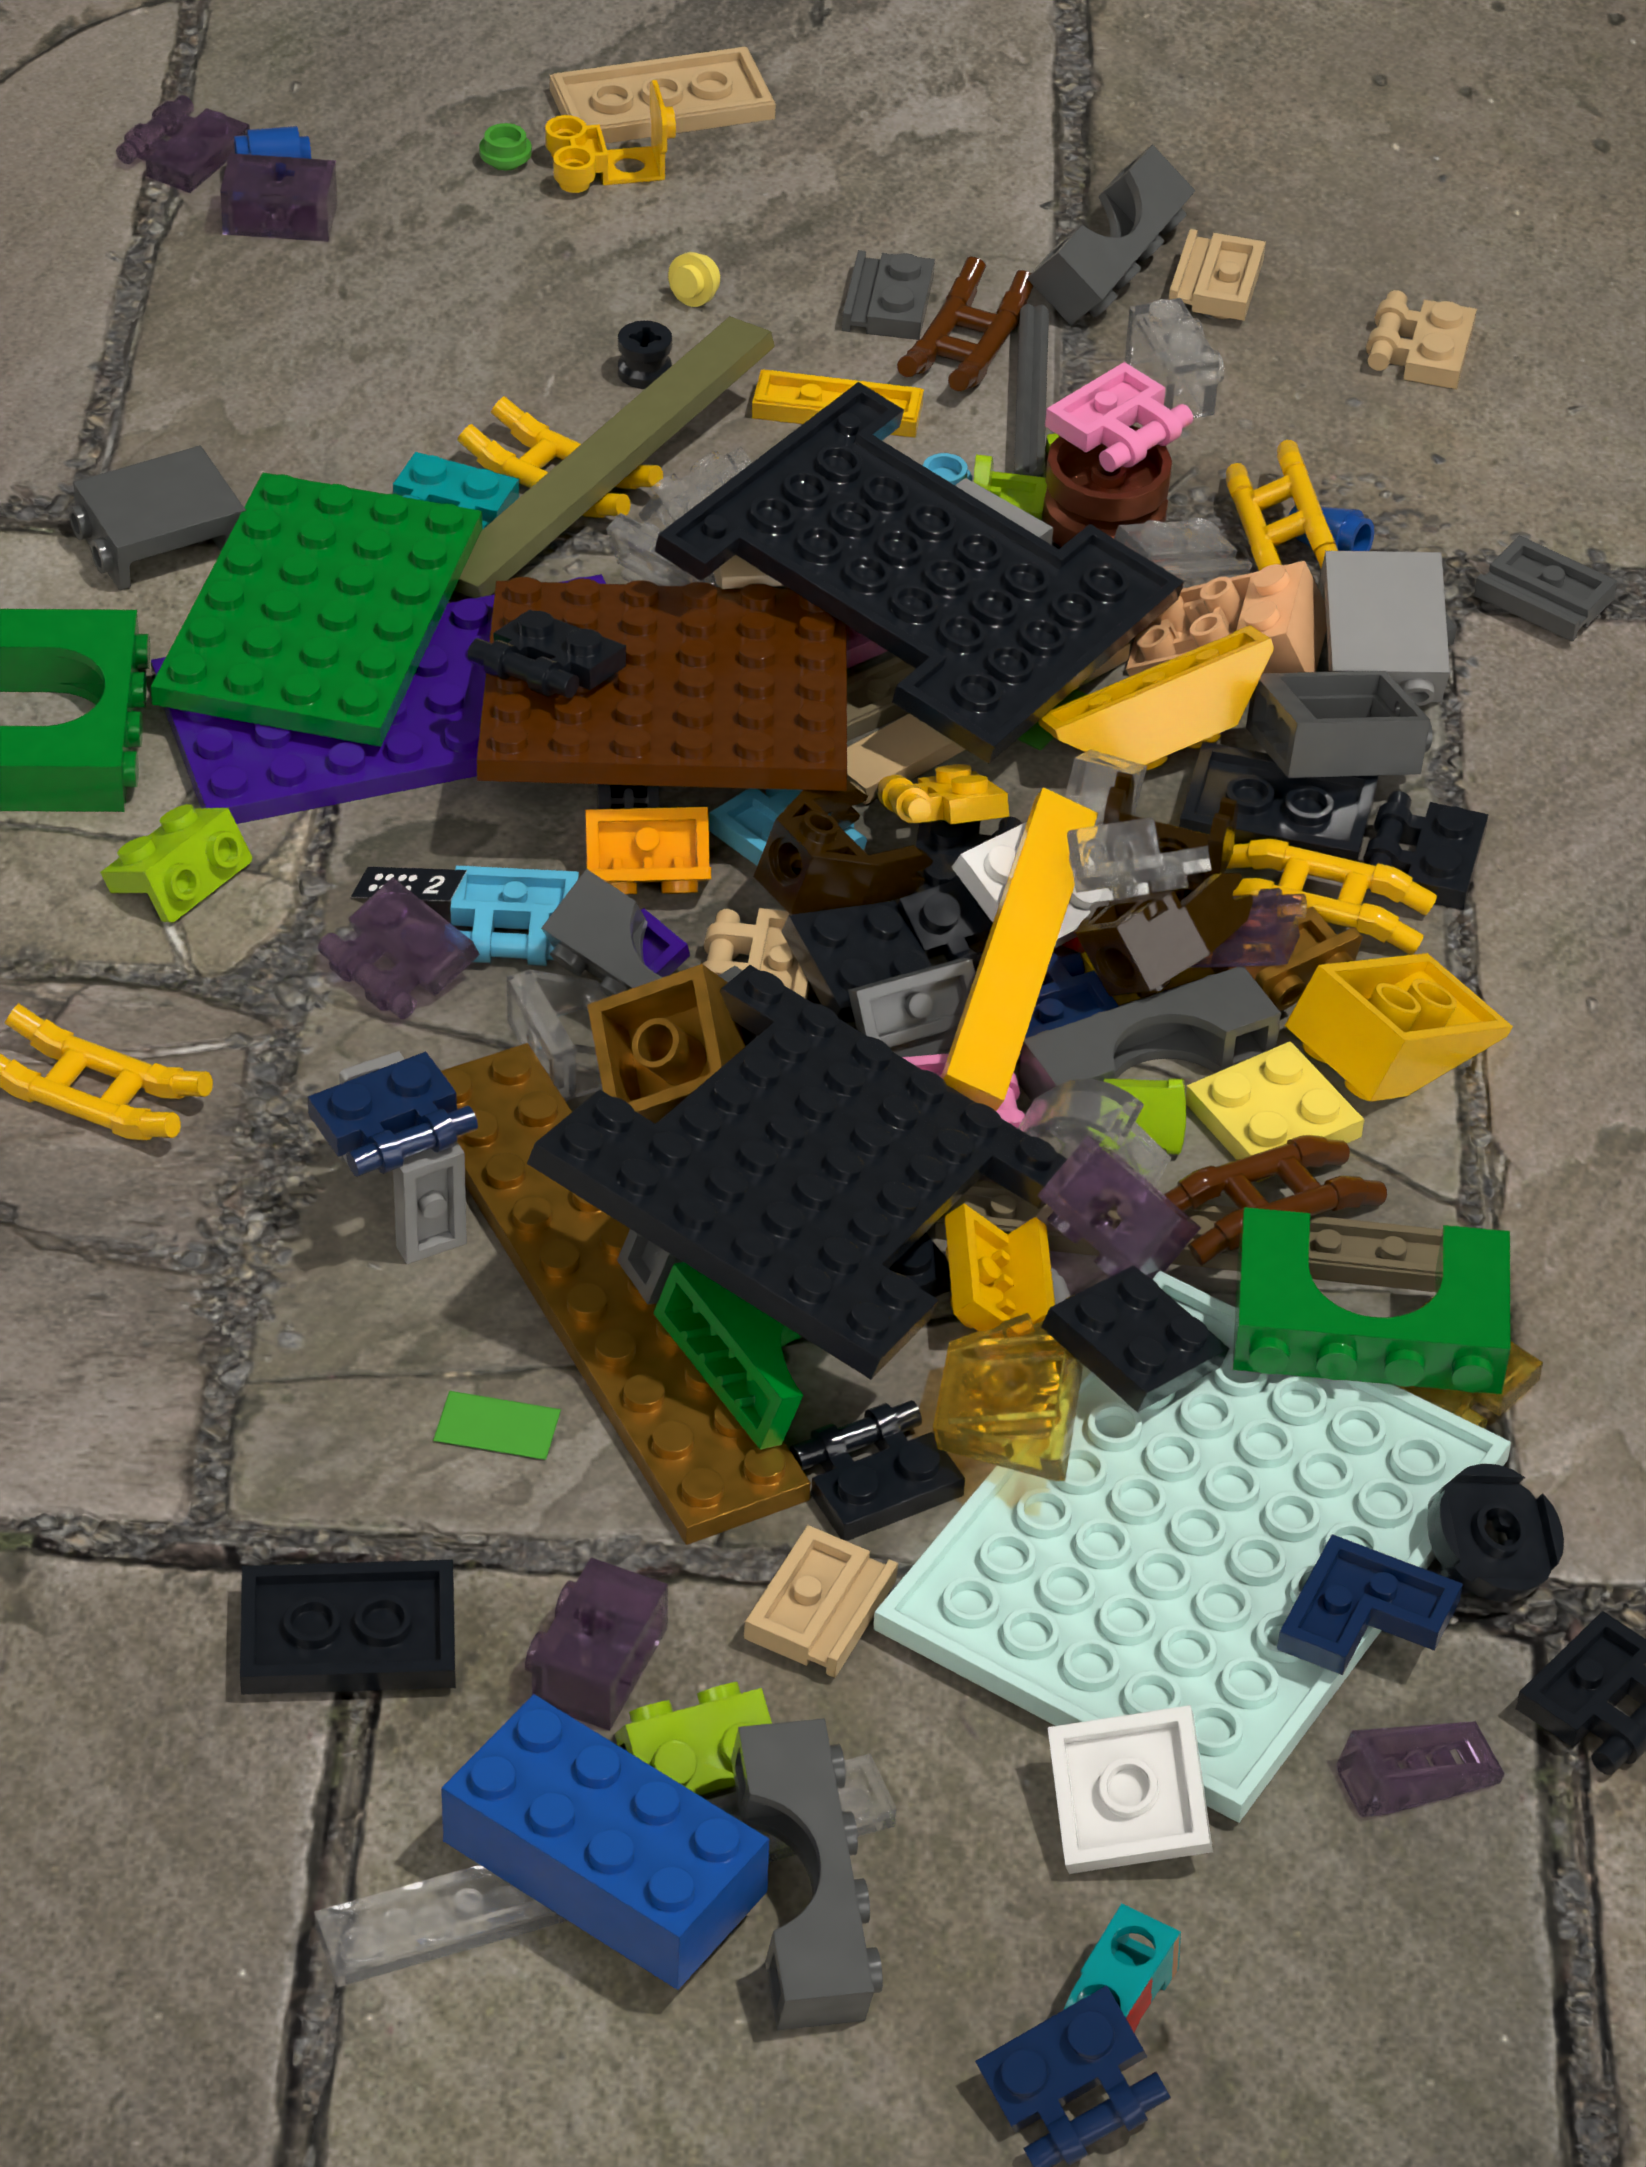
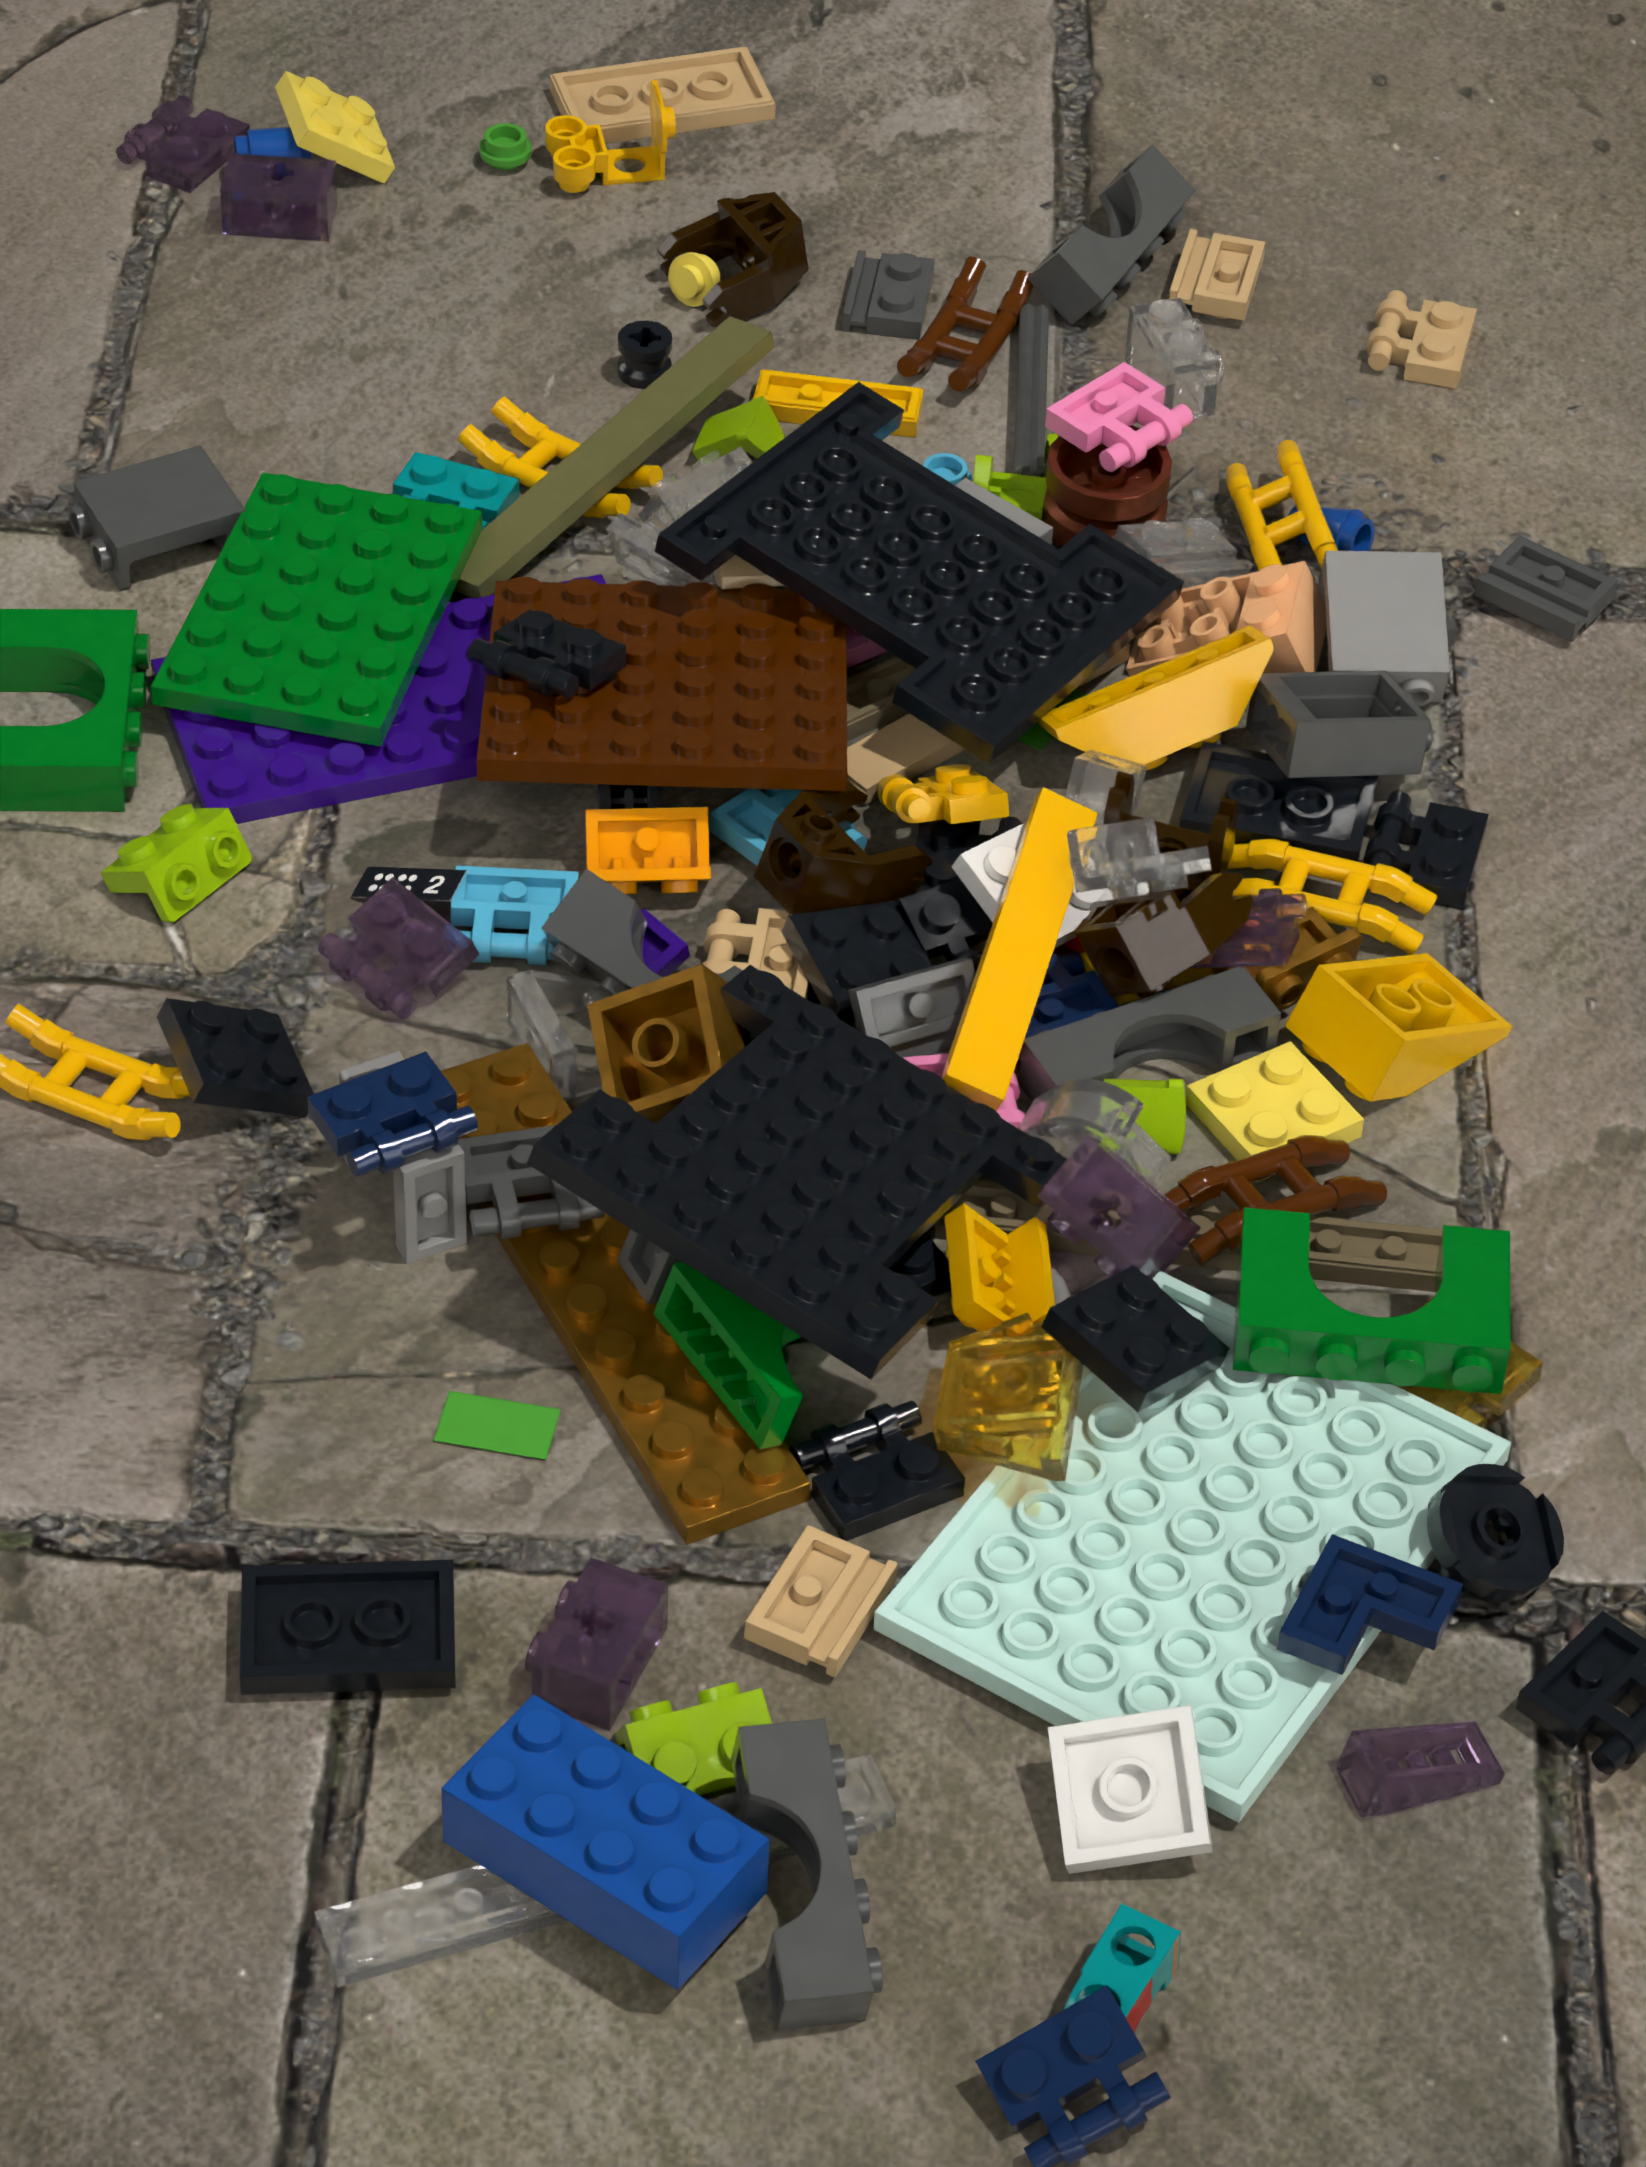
none -> black plate [157,998,314,1117]
none -> light yellow plate [275,71,395,184]
none -> dark grey plate [457,1125,605,1239]
none -> dark brown piece [657,192,809,327]
none -> lime tile [692,396,785,468]

